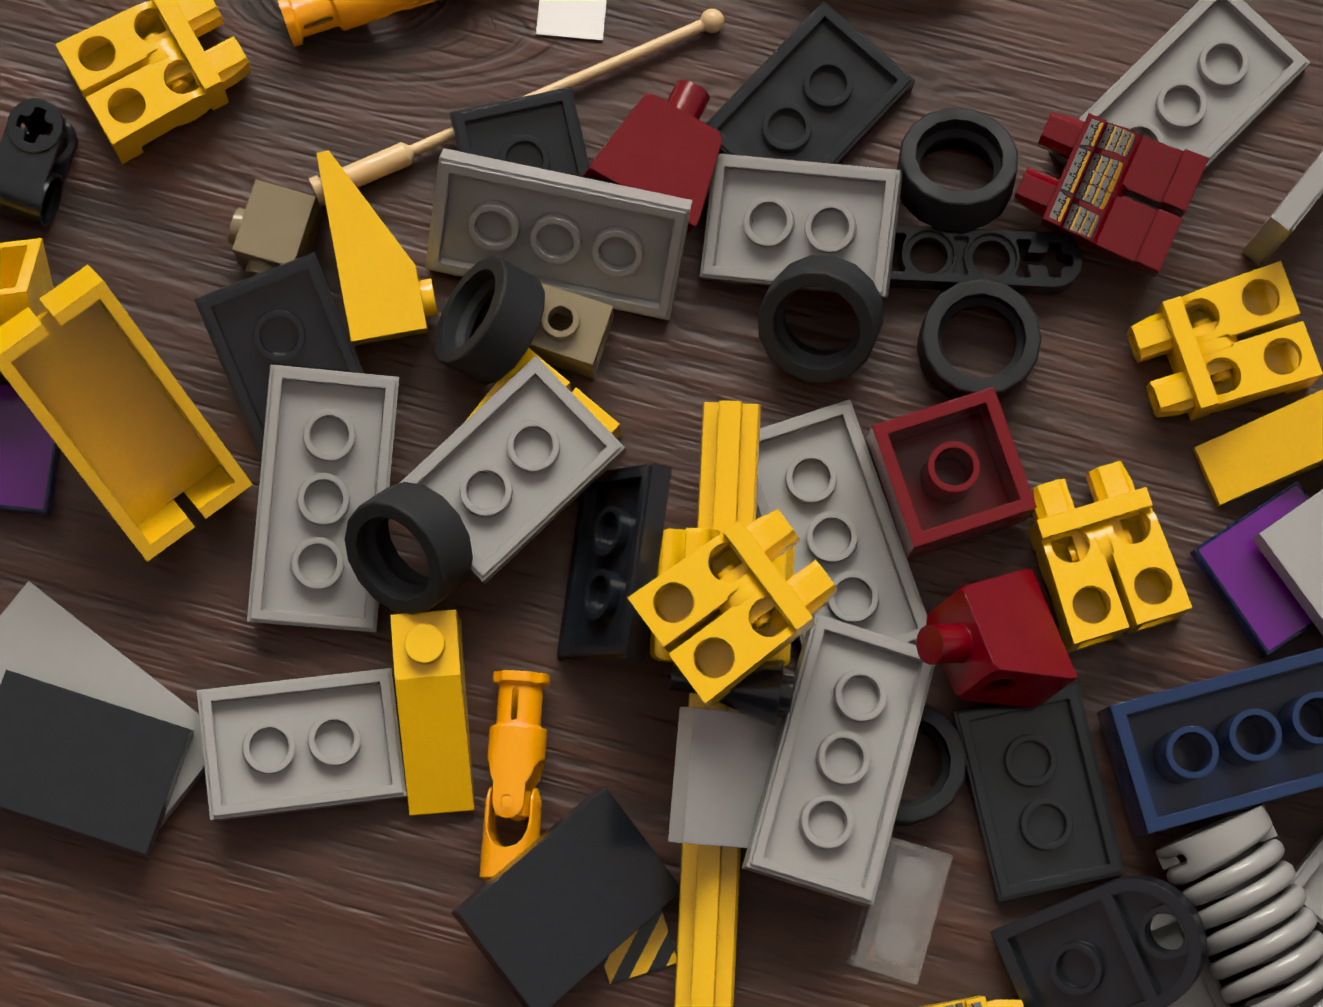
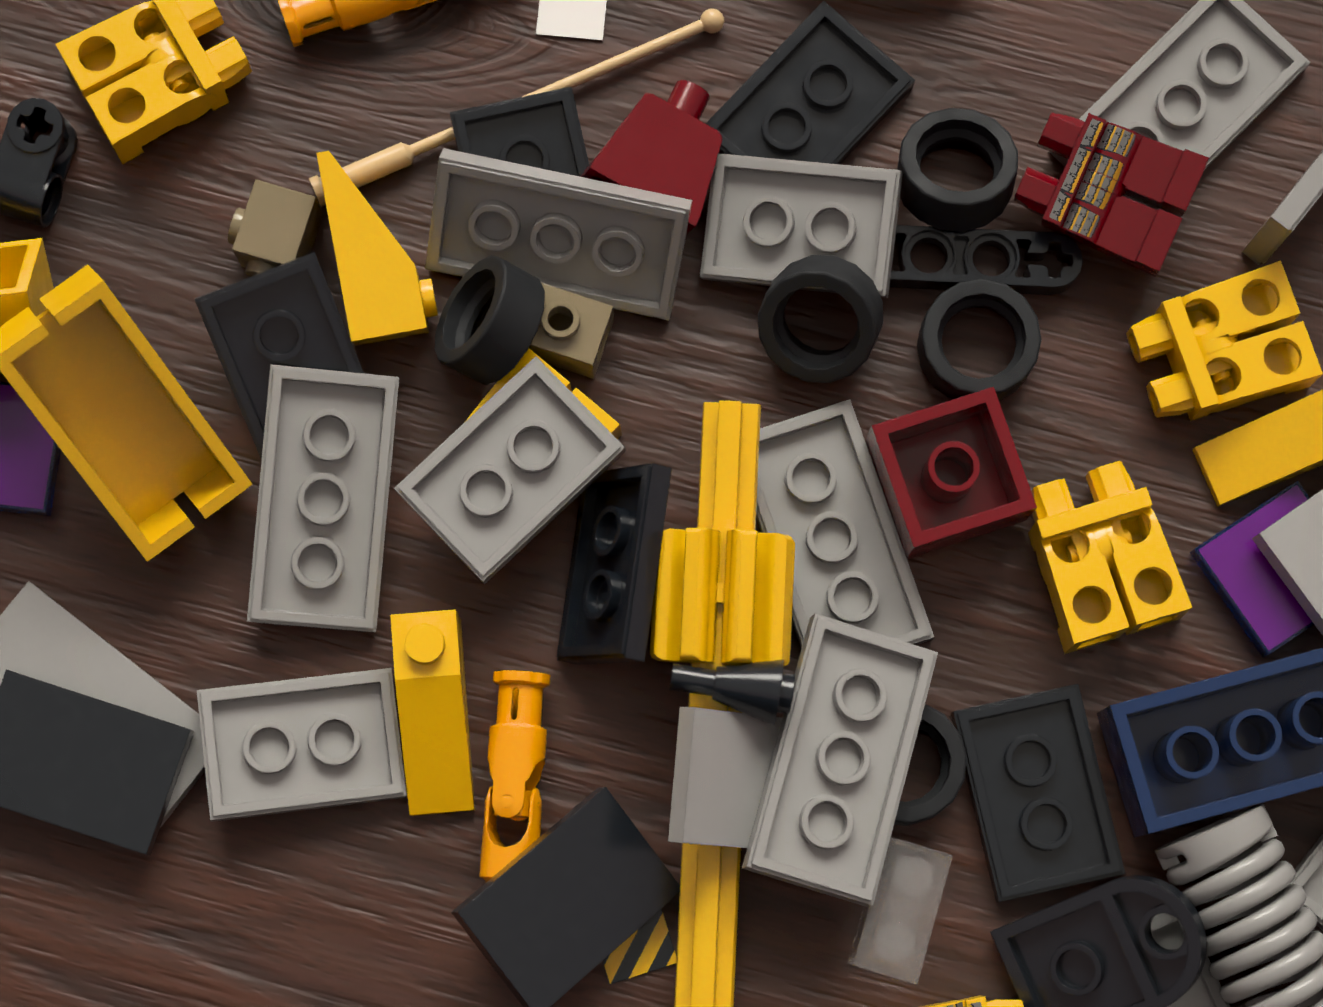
black tyre [344,482,473,615] -> none
yellow hips [627,509,838,708] -> none
dark red torso [916,569,1078,708] -> none

